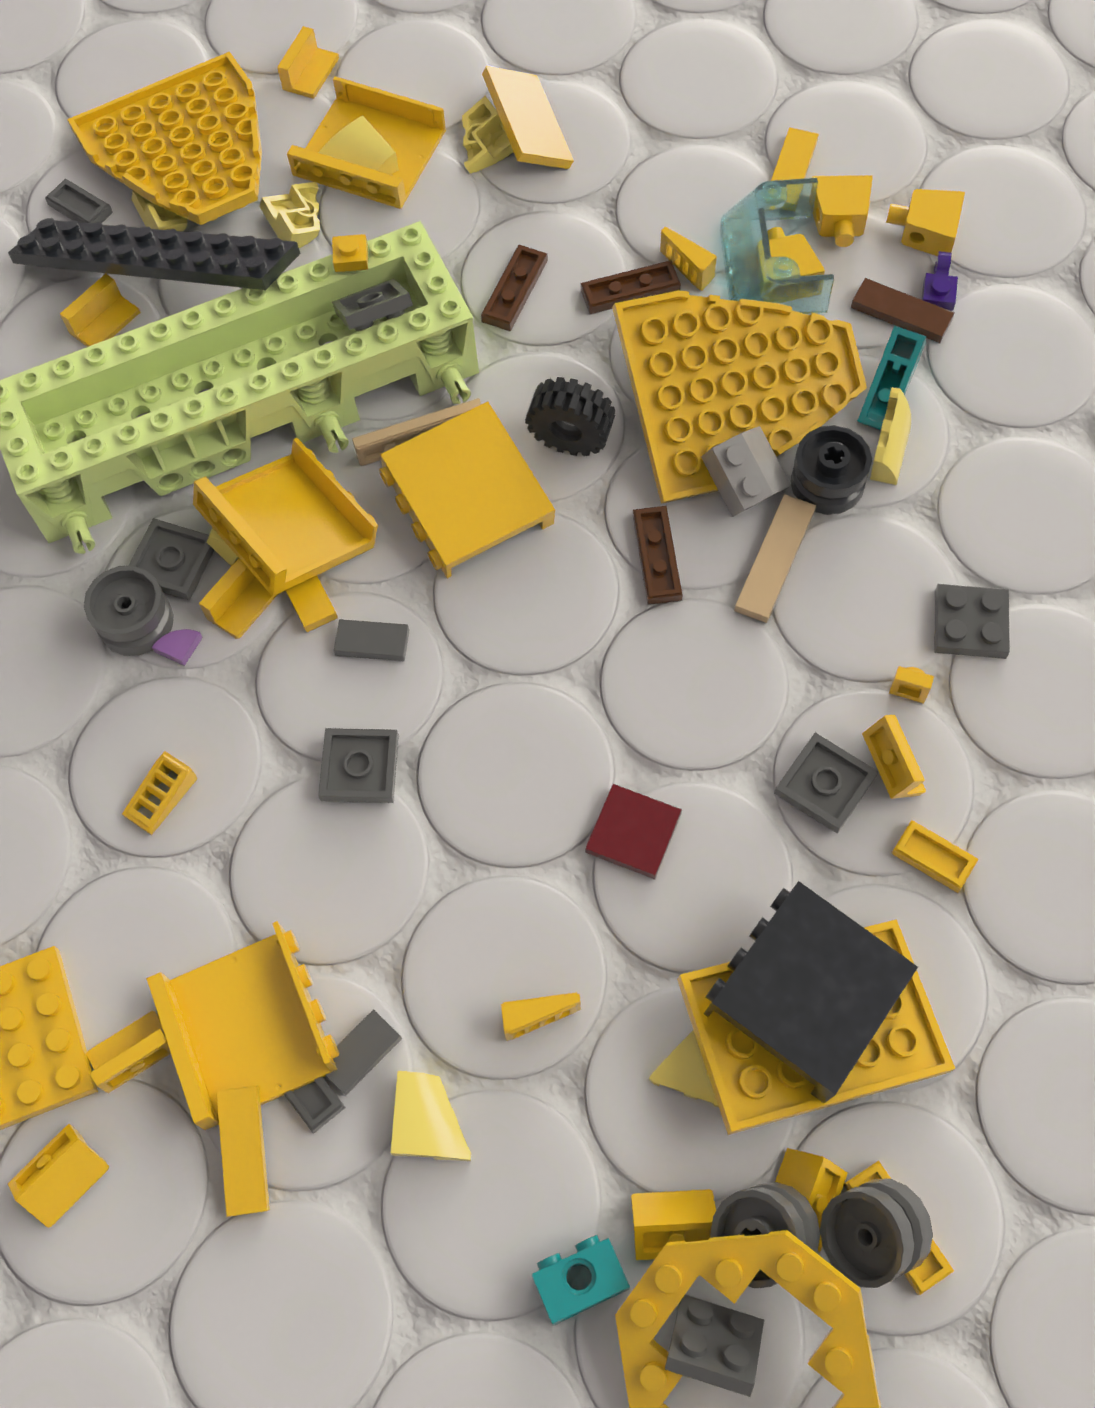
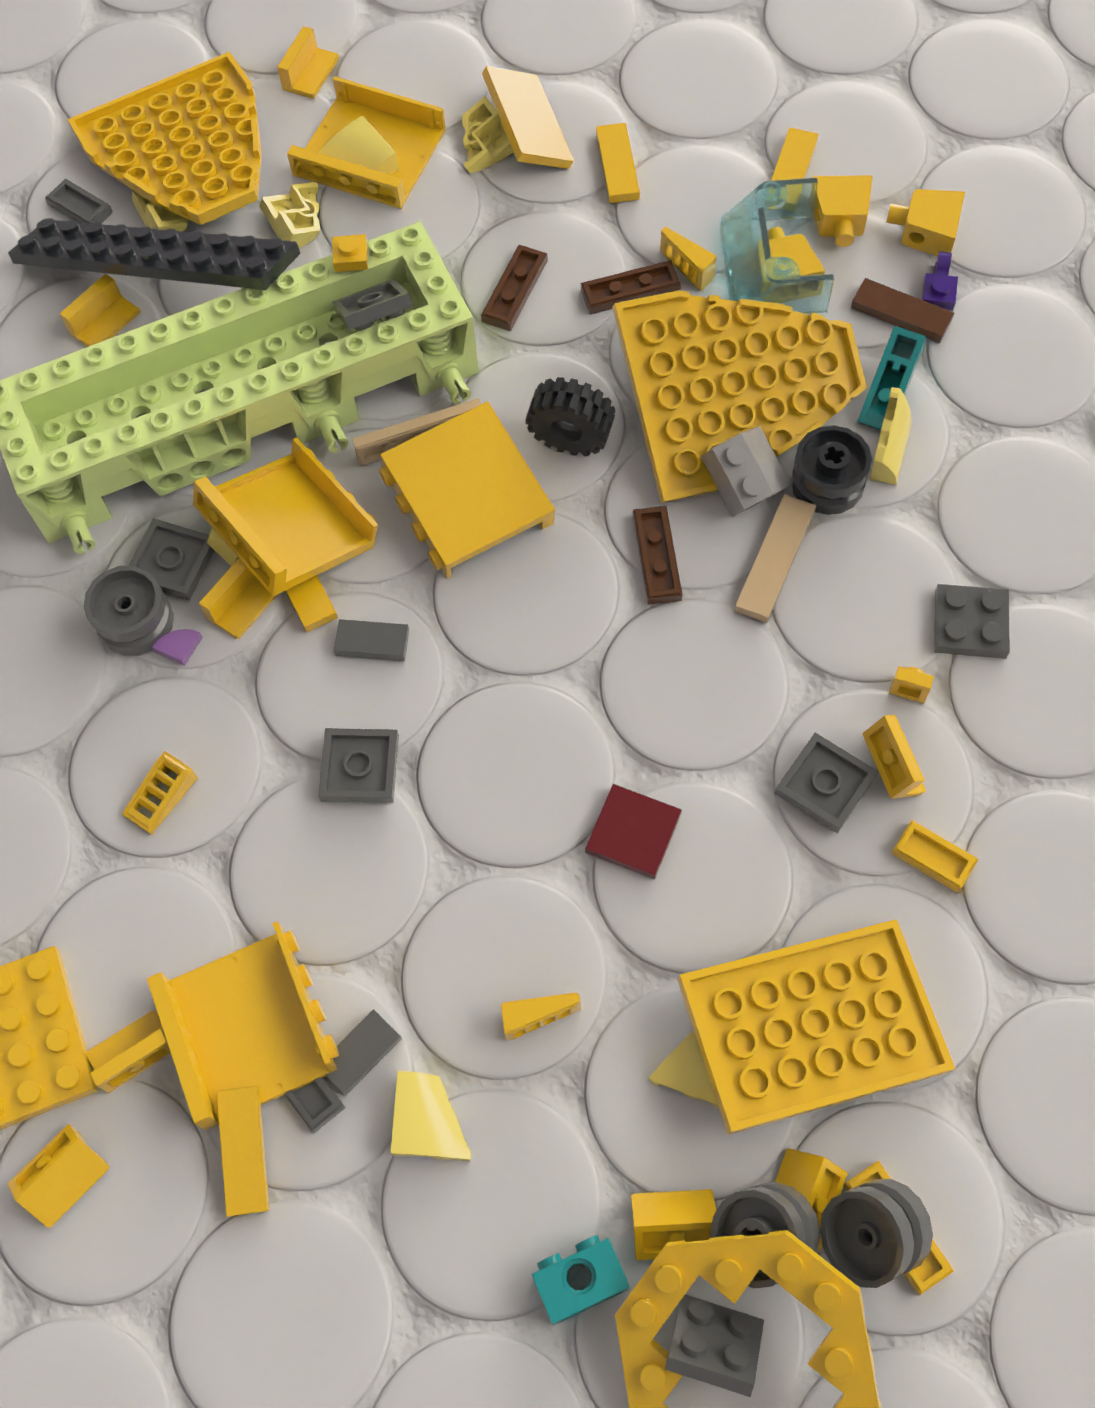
black panel [704,881,918,1103] -> none
none -> yellow tile [596,123,640,203]

